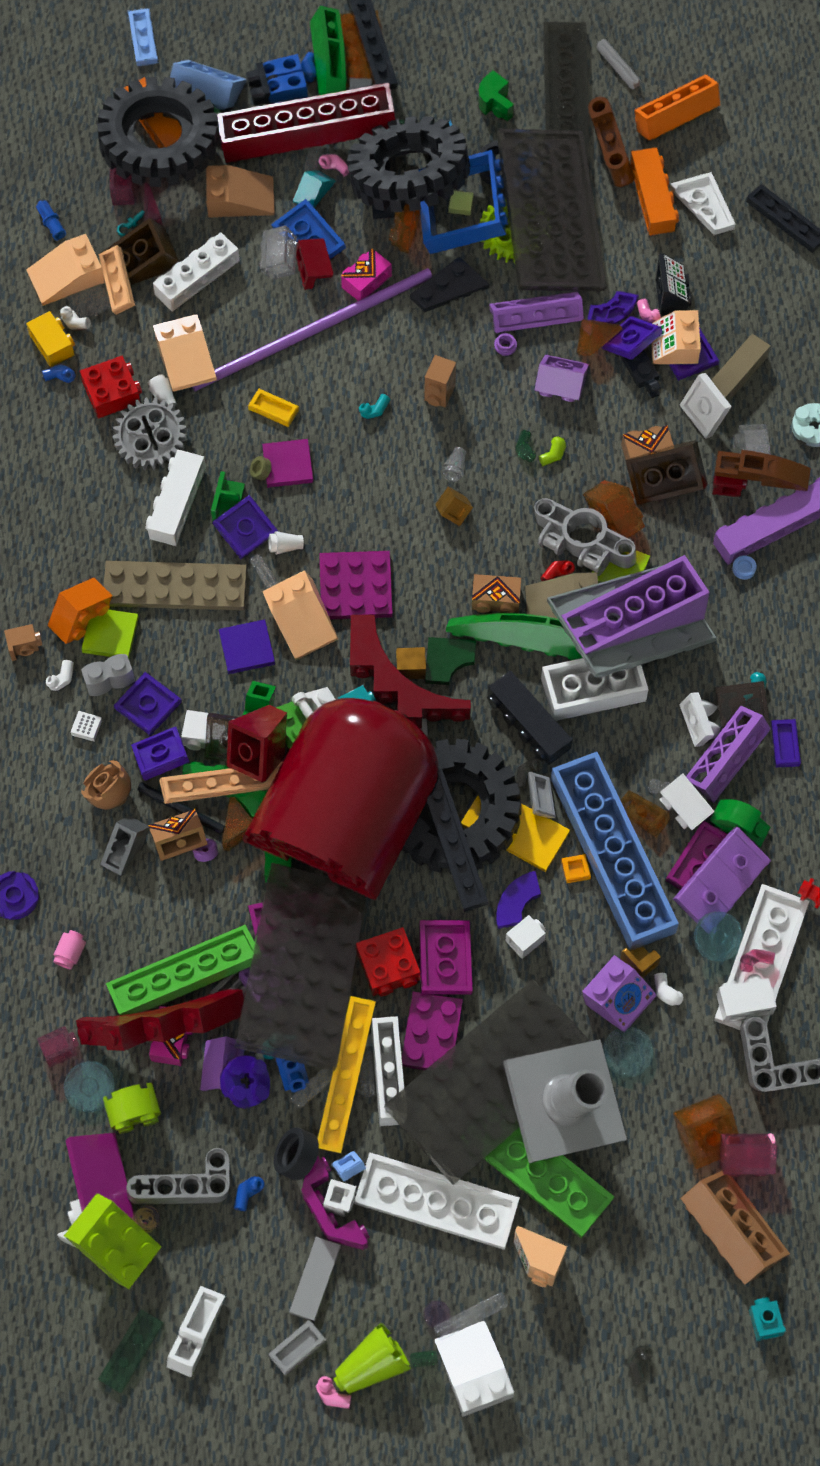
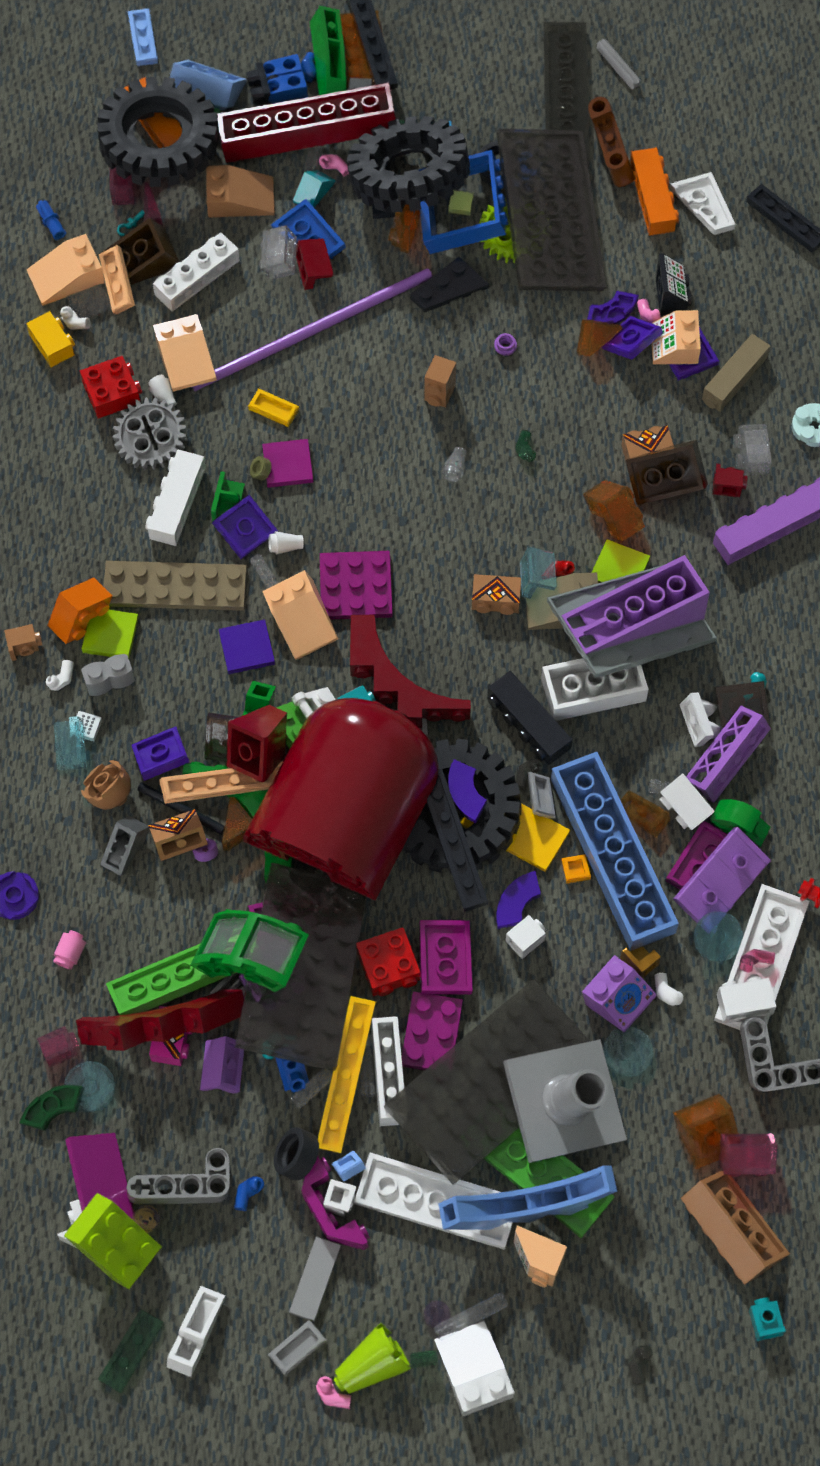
blue arm [42,364,76,383] -> none
lime brick [103,1083,161,1134] -> none
dark purple tile [113,672,182,736] -> none
white brick [181,710,209,750] -> none
dark purple plate [220,1055,270,1108] -> none
dark pink brick [341,249,392,301] -> none
teal arm [359,394,391,419] -> none
pearl gold panel [396,647,426,679] -> none
dark green tile [425,637,476,685] -> none
pearl gold panel [435,486,473,526] -> none
green slope [445,613,582,660] -> none
green brick [478,70,514,122] -> none
medium lavender fence [489,292,584,333] -> none
medium lavender slope [534,355,589,402] -> none
light grey piece [534,498,636,576] -> none
lime arm [539,436,566,466] -> none
black plate [620,350,661,398] -> none
orange brick [634,74,720,141] -> none
white plate [680,373,732,439] -> none
reddish brown slope [715,450,811,491] -> none
light blue tile [732,555,757,580] -> none
dark purple tile [771,719,801,767] -> none
none -> dark green tile [19,1085,84,1131]
none -> clear light blue panel [54,716,87,770]
none -> window [190,909,309,992]
none -> medium blue arch [438,1165,617,1230]
none -> dark purple tile [448,759,487,823]
none -> clear light blue panel [520,547,557,599]

